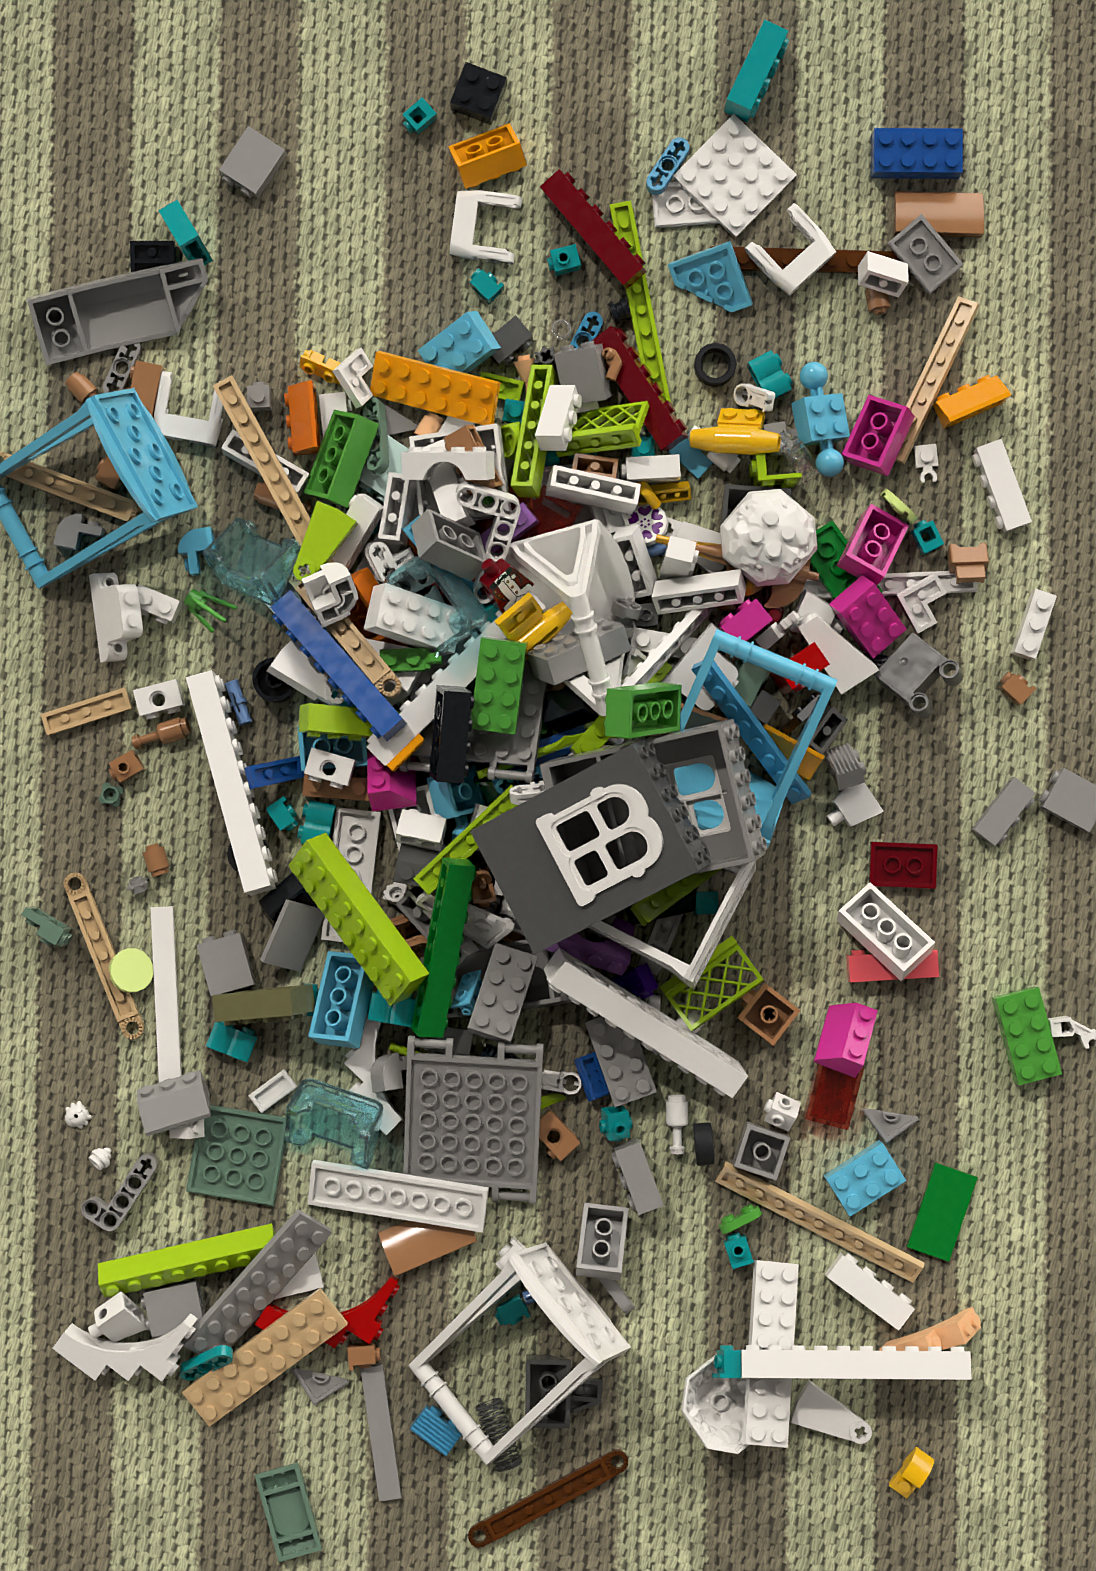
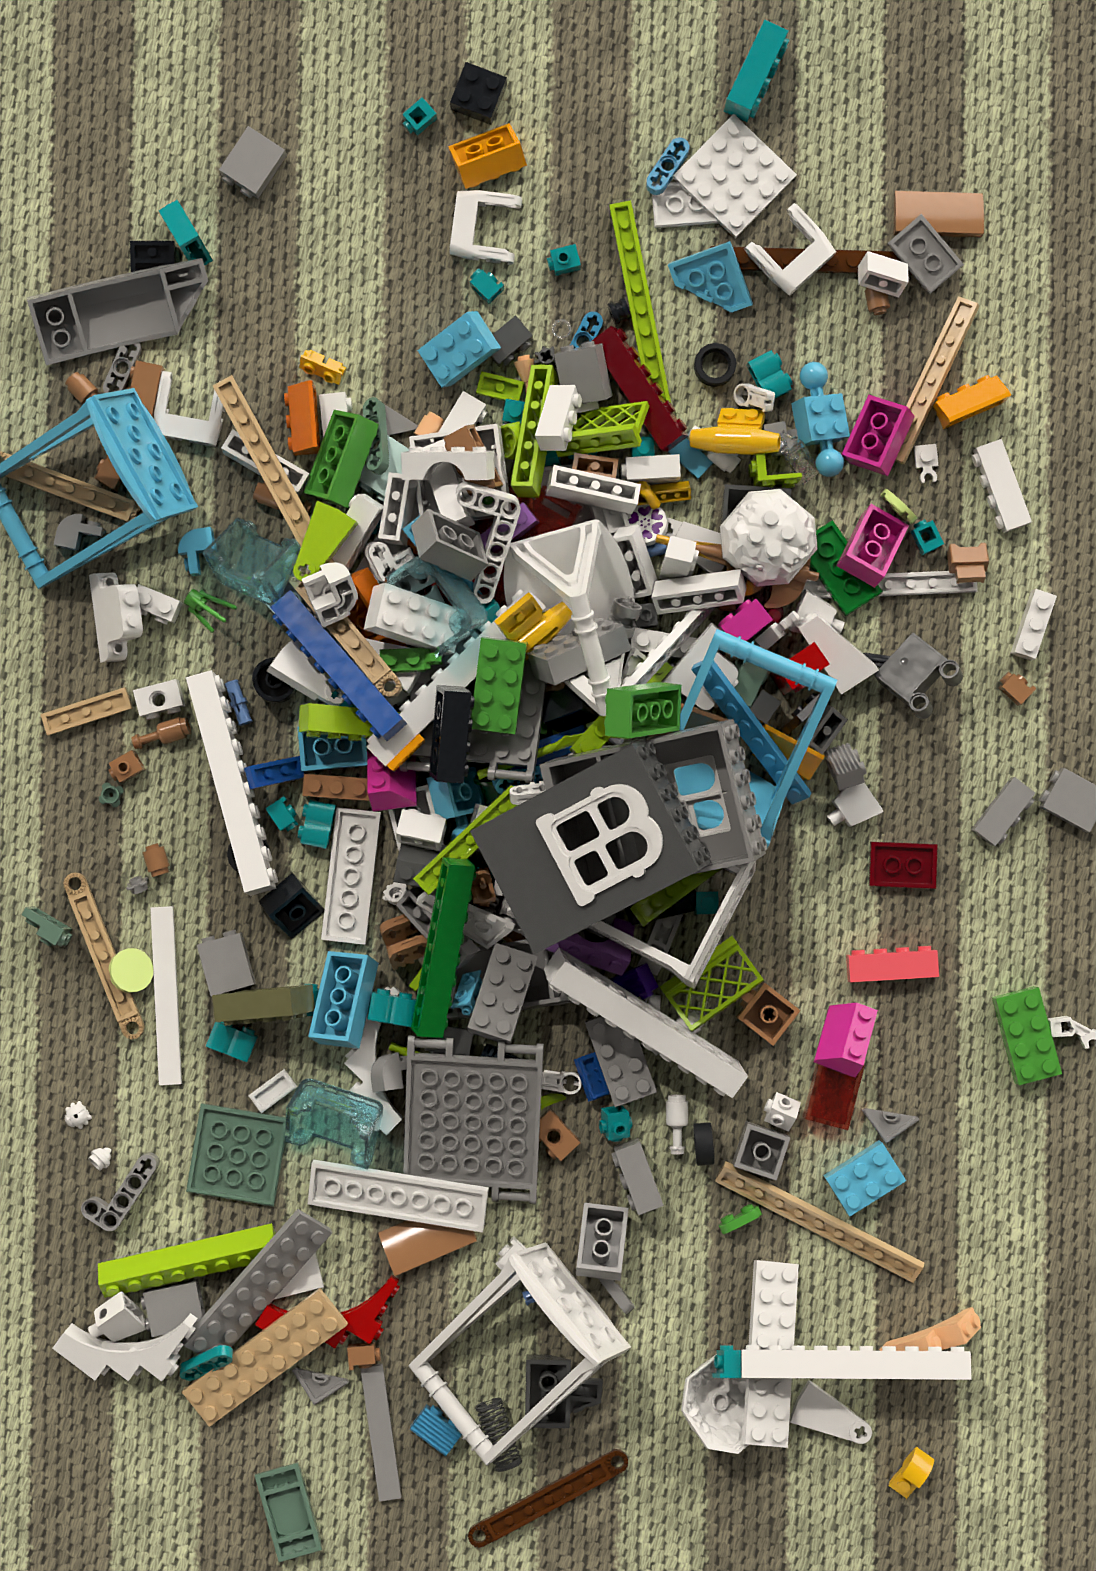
light grey slope [137,1070,211,1137] -> none
white brick [169,1119,205,1139] -> none
light grey brick [247,382,272,412] -> none
light grey tile [260,899,324,972] -> none
lime brick [288,833,429,1006] -> none
white brick [304,748,356,789] -> none
white plate [333,348,373,408] -> none
light orange plate [370,351,501,425] -> none
torso [479,558,534,613] -> none
teal brick [495,1293,531,1326] -> none
dark red brick [540,169,647,289] -> none
medium nougat arm [602,347,622,382] -> none
teal brick [723,1232,754,1269] -> none
white brick [825,1252,915,1330] -> none
dark pink brick [829,575,907,659] -> none
white brick [837,883,935,981] -> none
blue brick [871,128,963,179] -> none
white plate [896,573,947,633] -> none
green tile [906,1162,978,1262] -> none

